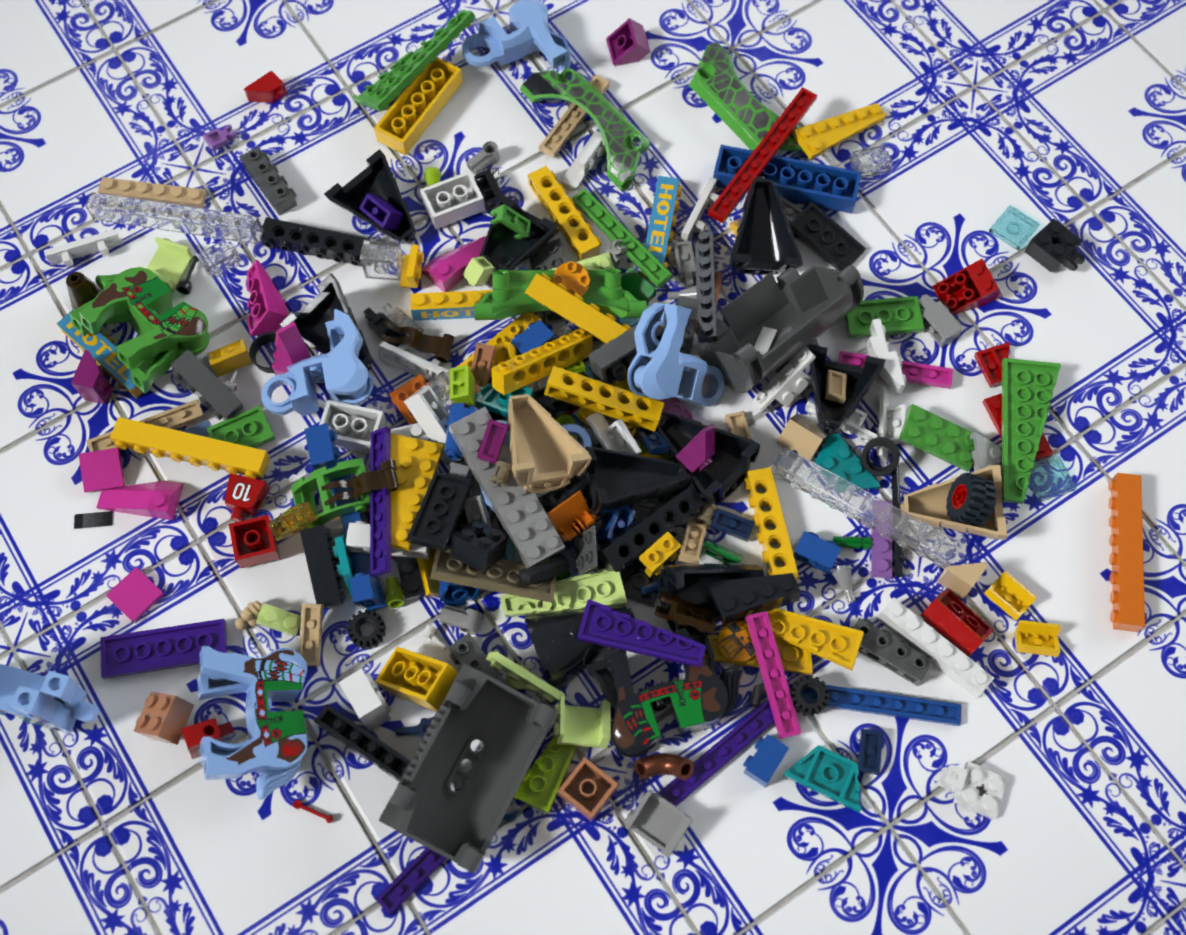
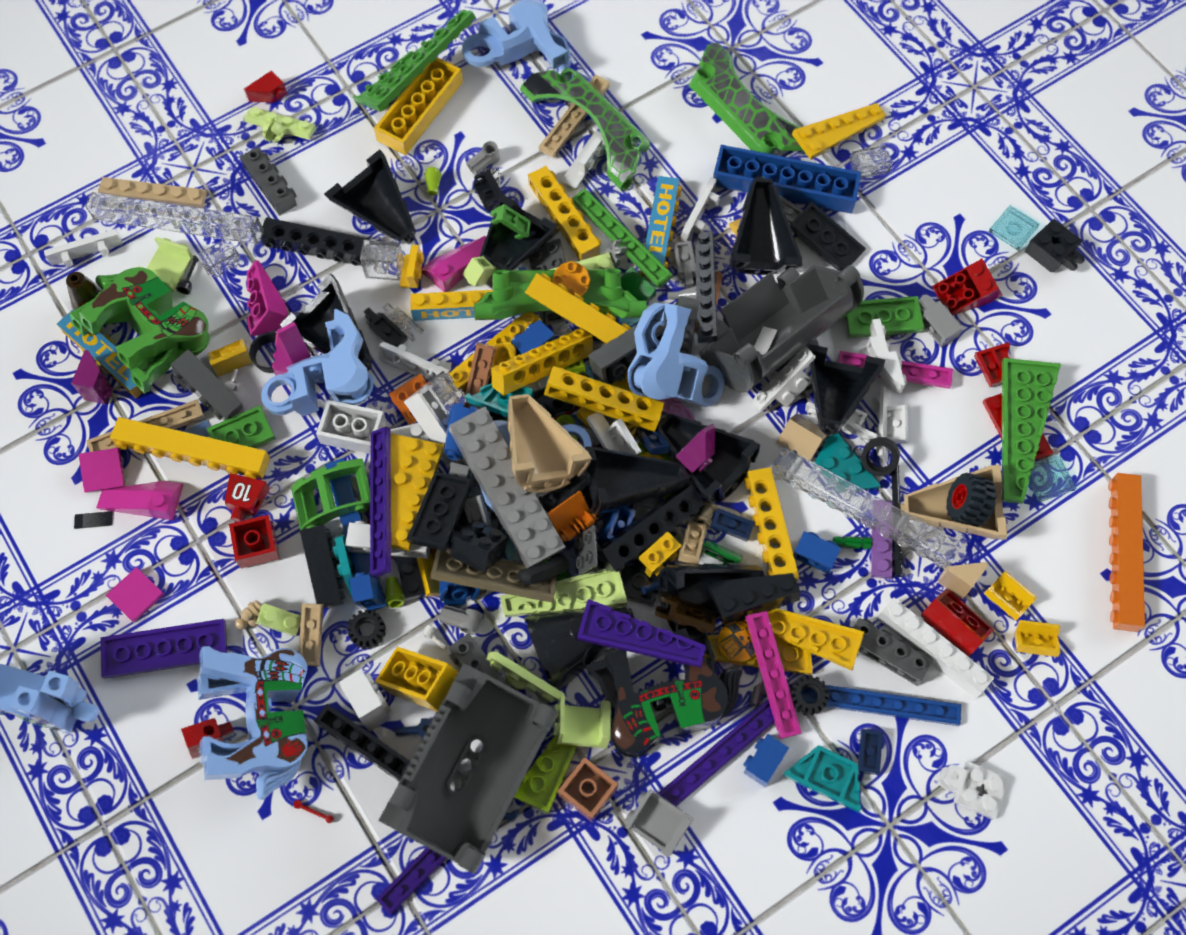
nougat brick [134,691,194,745] -> none
medium lavender plate [203,125,237,151] -> none
clear yellow brick [268,501,317,541] -> none
blue brick [304,423,341,470] -> none
dark brown flag [321,460,399,506] -> none
dark purple brick [359,193,404,230] -> none
dark brown flag [378,321,455,363] -> none
white brick [420,171,485,229] -> none
lime hinge [450,365,475,409] -> none
magenta tile [477,419,509,465] -> none
dark tan bush [490,461,512,487] -> none
magenta slope [606,18,651,66] -> none
copper cylinder [634,753,694,780] -> none
red plate [708,87,817,223] -> none
tan tile [725,411,752,440] -> none
tan tile [825,370,847,404] -> none
light grey cone [832,565,856,603] -> none
bright green plate [899,404,975,471] -> none
light grey wing [970,432,1002,471] -> none
none -> yellowish green plate [244,107,316,143]

